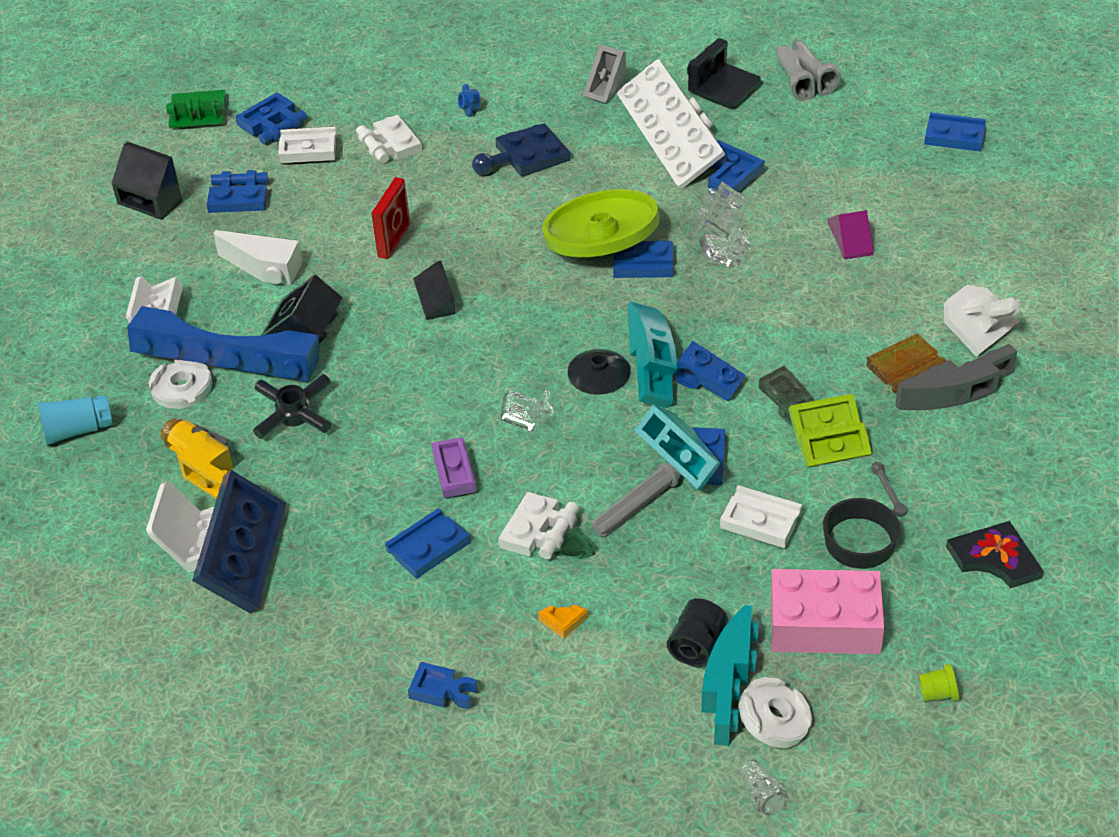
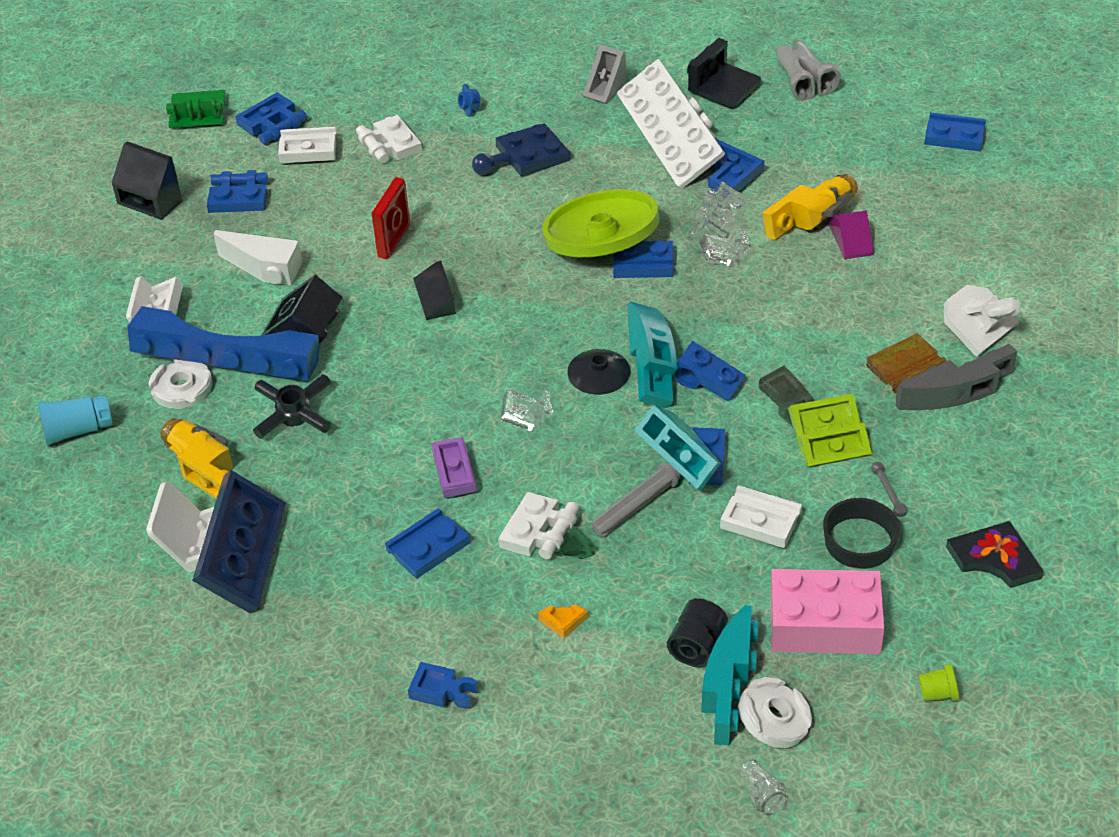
none -> yellow plate [762,174,858,240]

